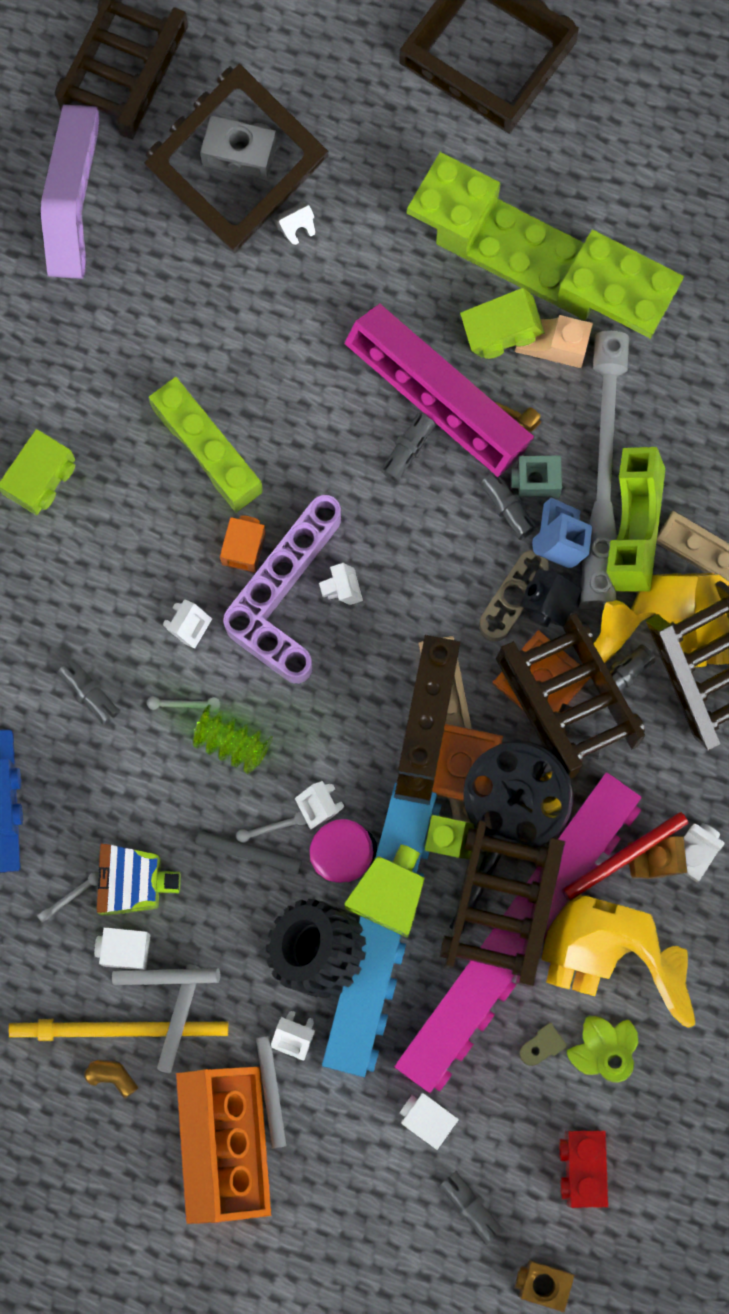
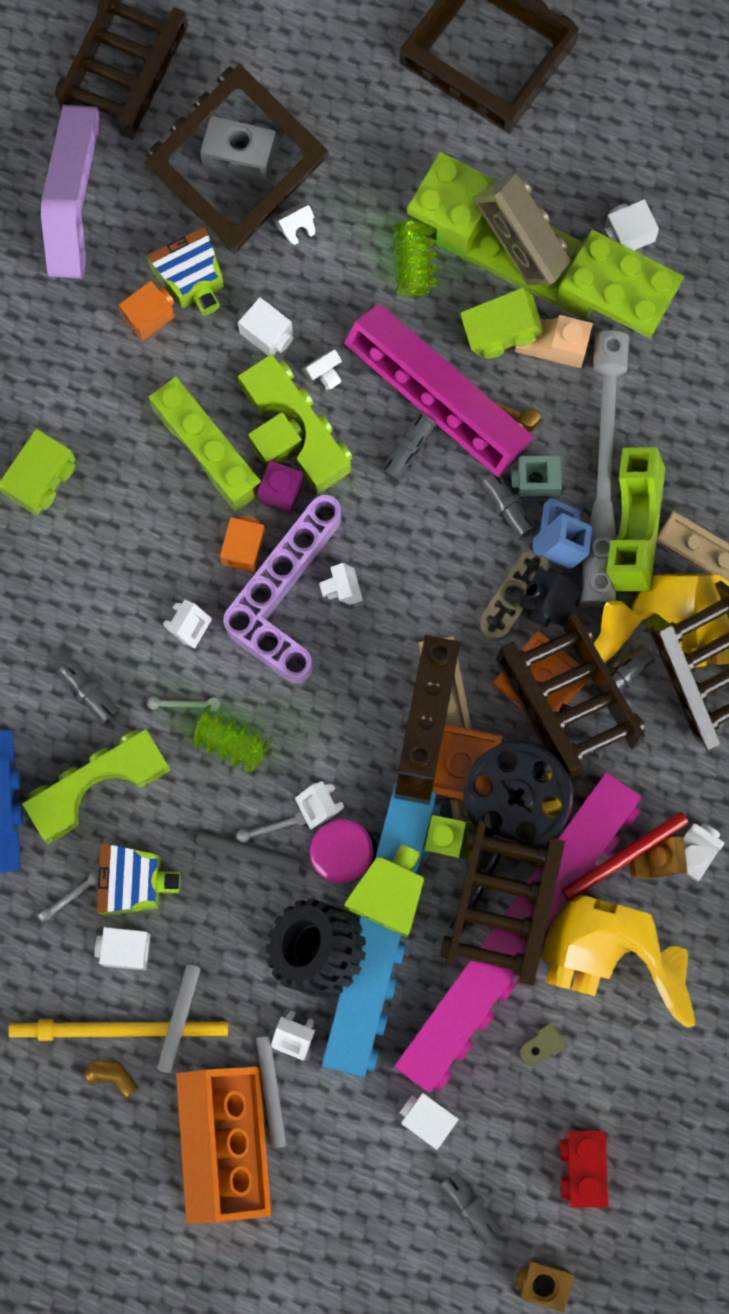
light grey bar [112,968,220,985] -> none
lime plate [567,1016,638,1083] -> none
none -> lime arch [22,729,171,845]
none -> orange brick [118,281,175,342]
none -> torso [147,226,224,315]
none -> white brick [238,297,293,356]
none -> lime arch [238,354,353,495]
none -> lime brick [248,412,304,469]
none -> magenta brick [257,461,304,515]
none -> white tile [301,350,342,390]
none -> clear neon green piece [392,220,439,298]
none -> dark tan slope [473,173,571,285]
none -> white brick [602,199,659,250]

